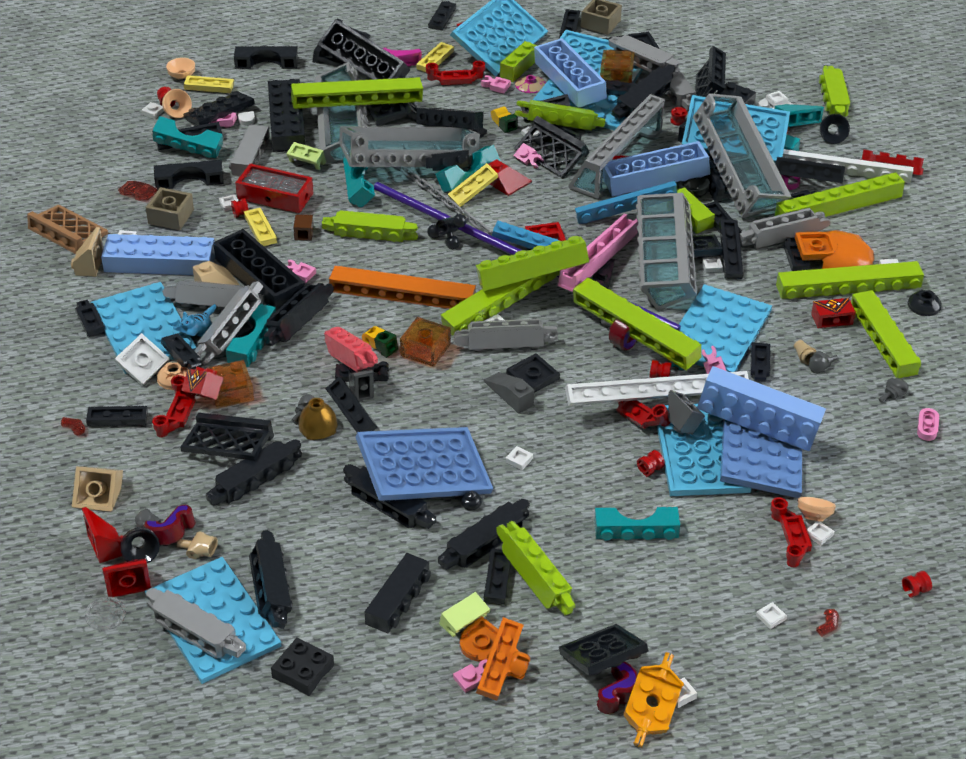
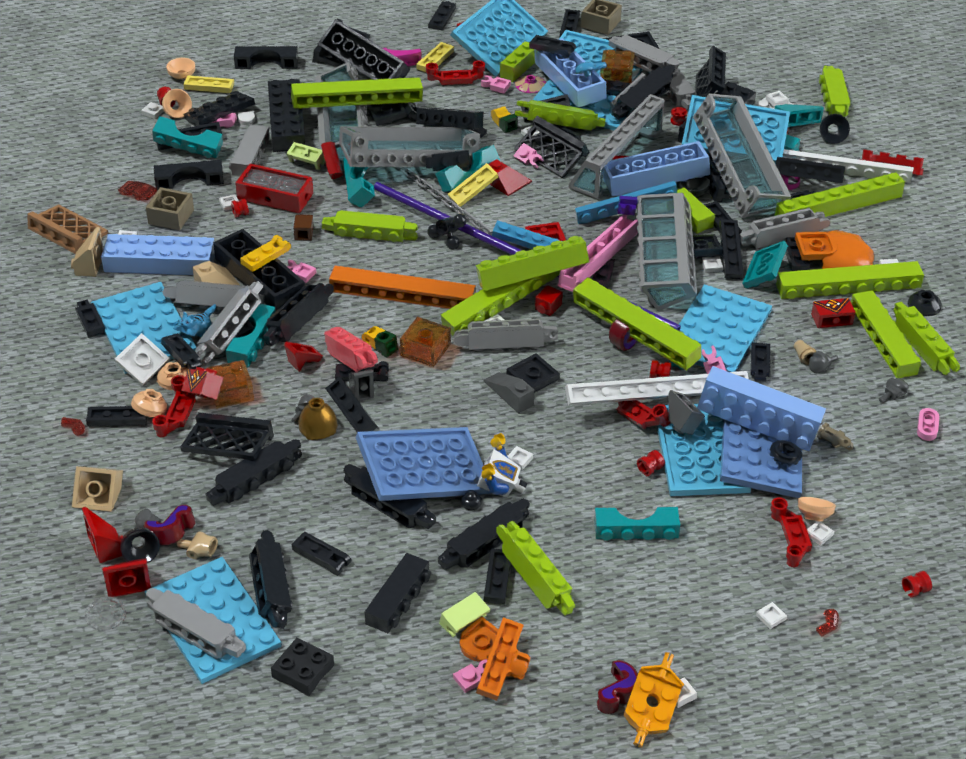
light yellow plate [244,208,277,246] -> none
black plate [559,624,649,676] -> none
none -> light nougat piece [131,389,167,417]
none -> yellow plate [240,235,291,272]
none -> red slope [284,342,323,372]
none -> black plate [291,531,352,576]
none -> red brick [321,142,343,179]
none -> torso [477,433,527,497]
none -> black plate [529,35,576,58]
none -> red brick [535,285,563,316]
none -> dark azure piece [576,62,607,77]
none -> light grey bar [610,73,646,108]
none -> dark purple tile [617,195,637,216]
none -> teal plate [742,240,788,288]
none -> black gear [770,440,802,467]
none -> dark tan piece [817,423,854,450]
none -> lime hinge [893,302,960,375]

